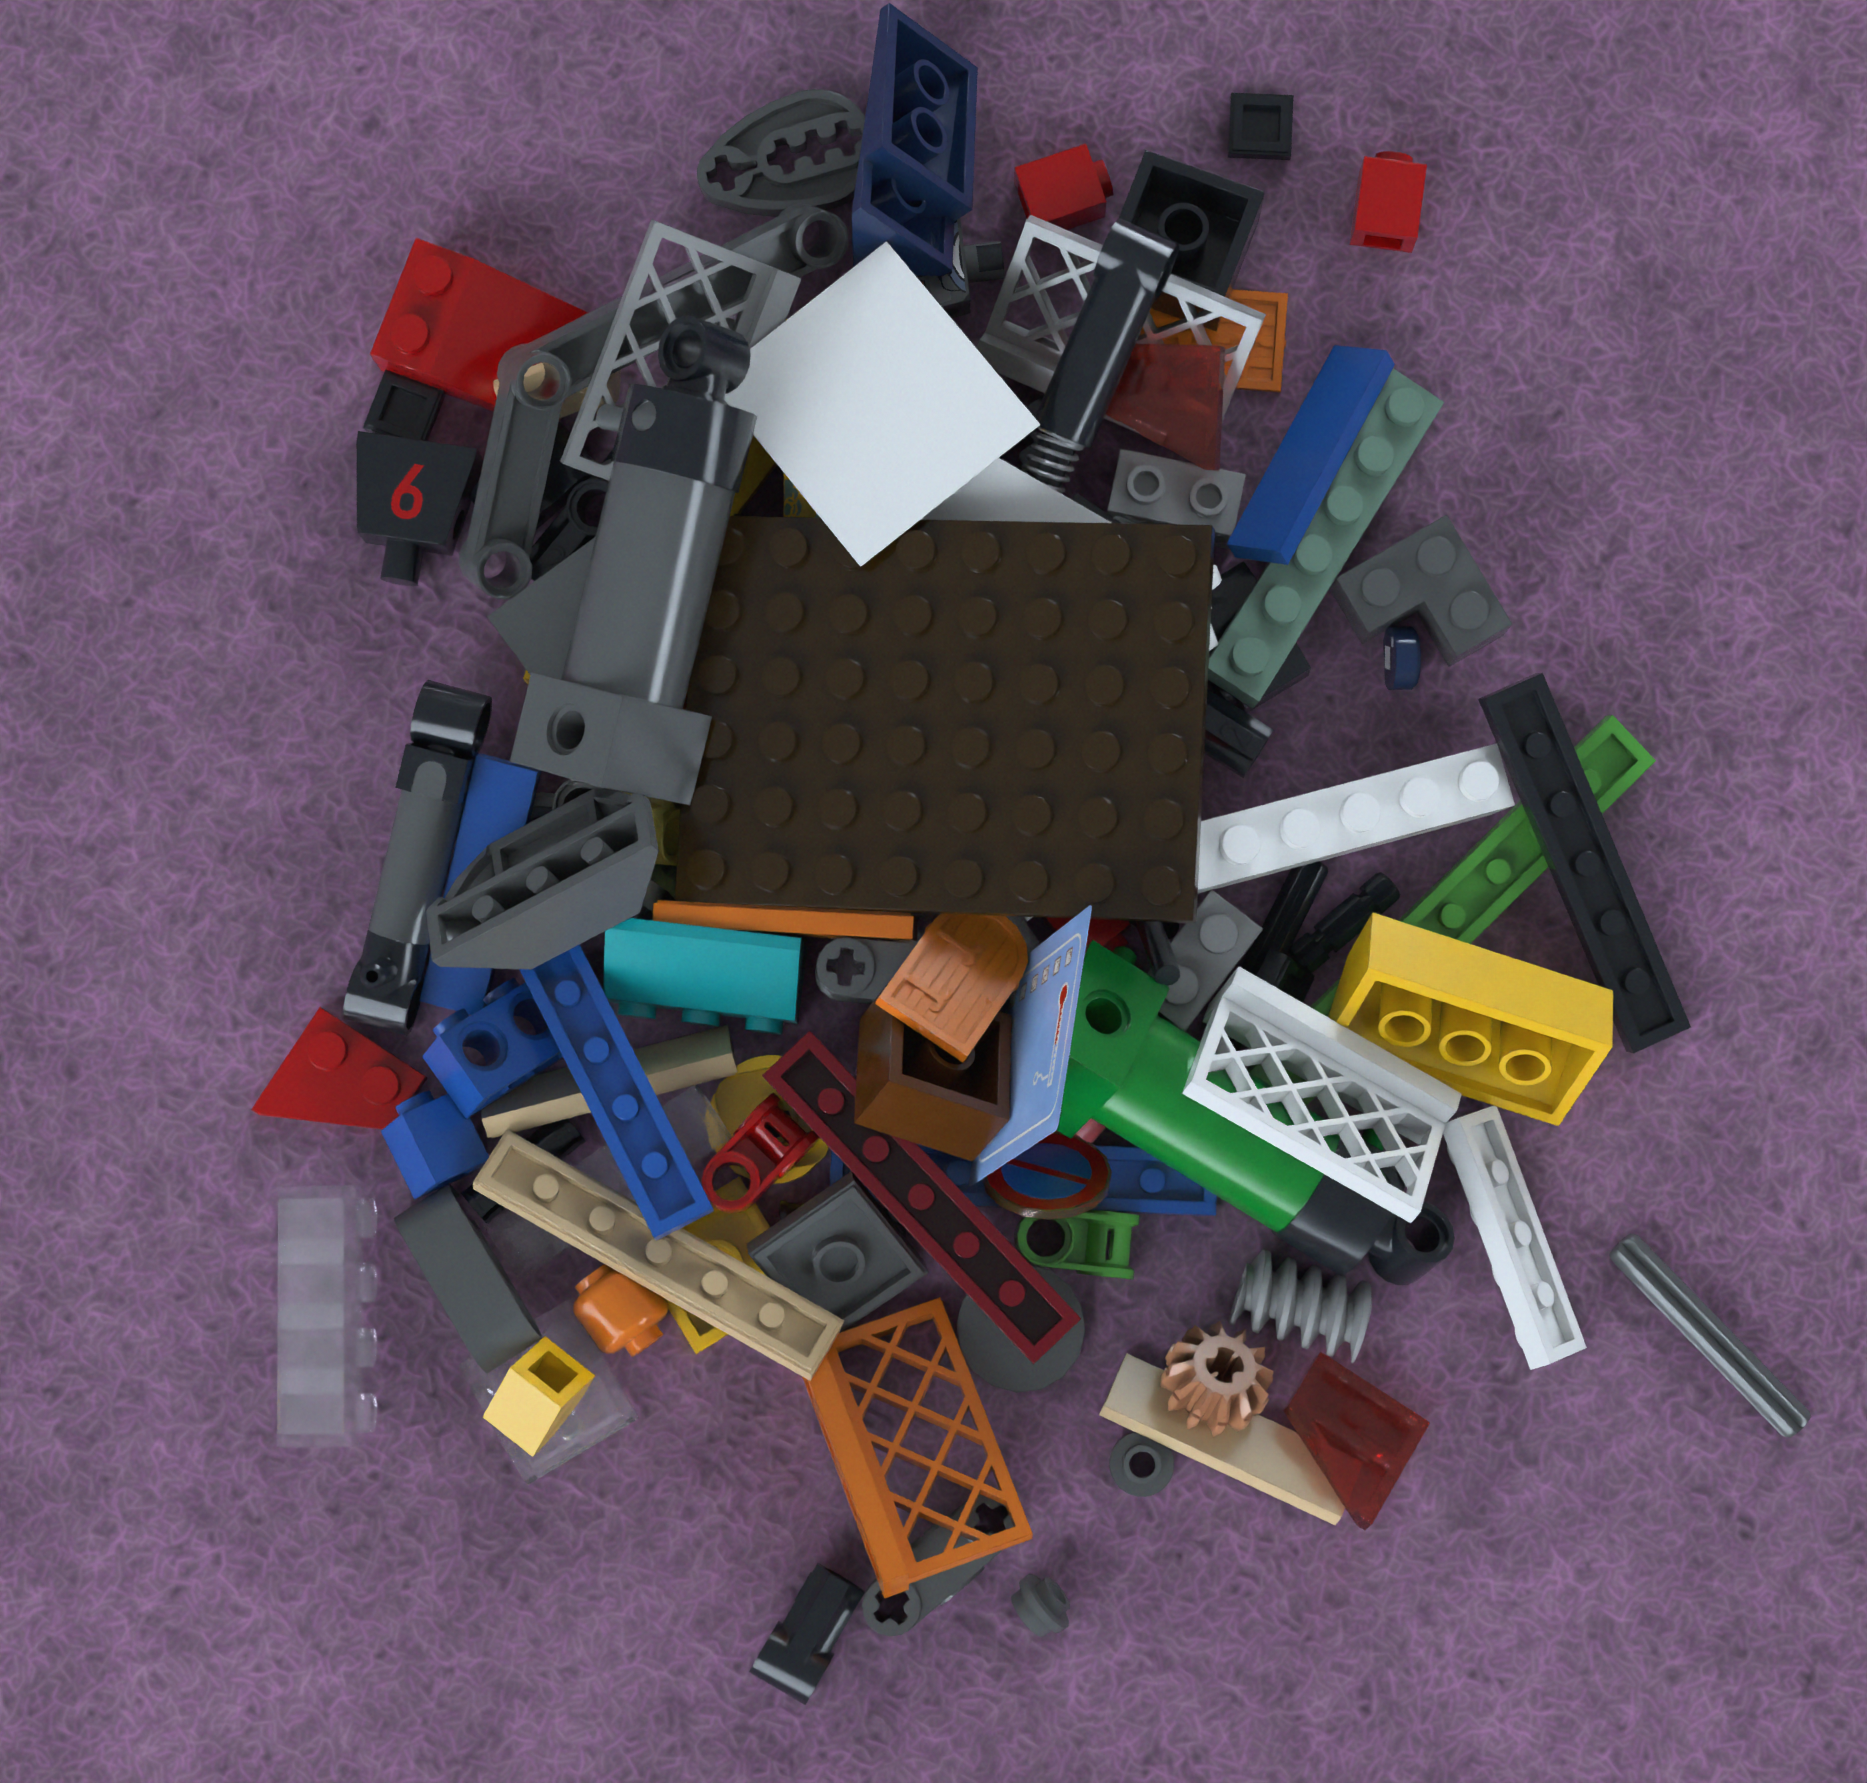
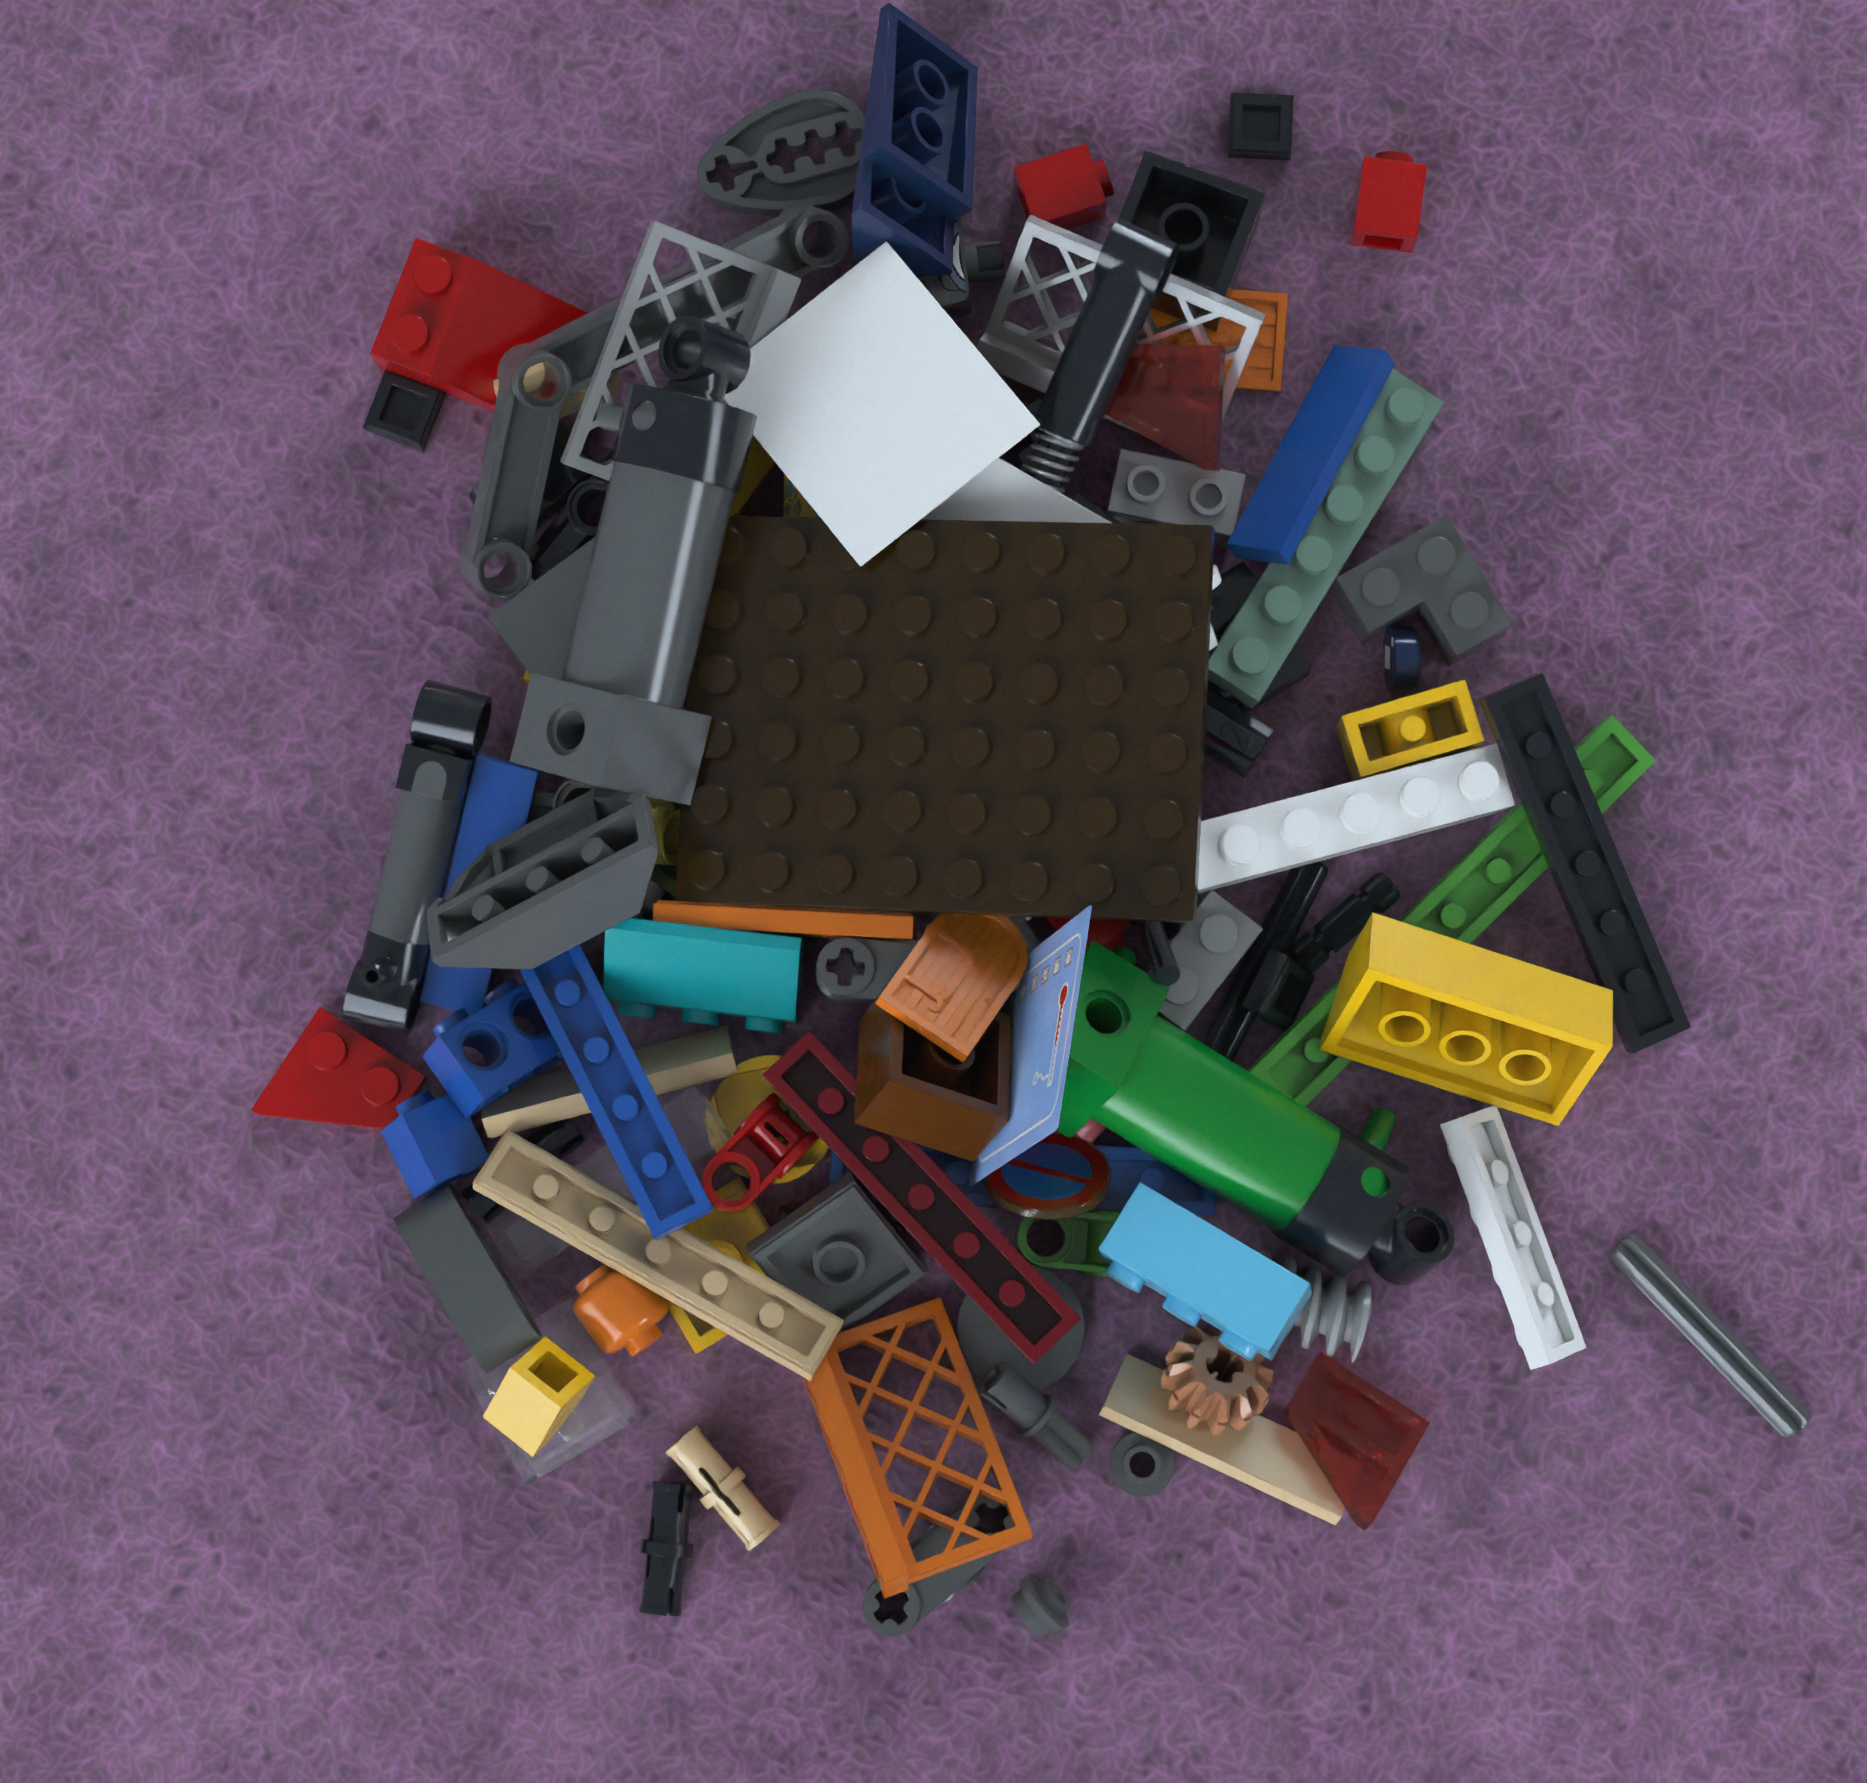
clear brick [277,1185,377,1448] -> none
black torso [356,431,484,586] -> none
black piece [749,1563,865,1705] -> none
white fence [1182,966,1462,1223] -> none
none -> black pin [639,1481,695,1616]
none -> tan pin [665,1425,780,1551]
none -> dark grey axle [977,1361,1093,1469]
none -> medium azure brick [1099,1182,1312,1361]
none -> yellow brick [1335,679,1485,781]

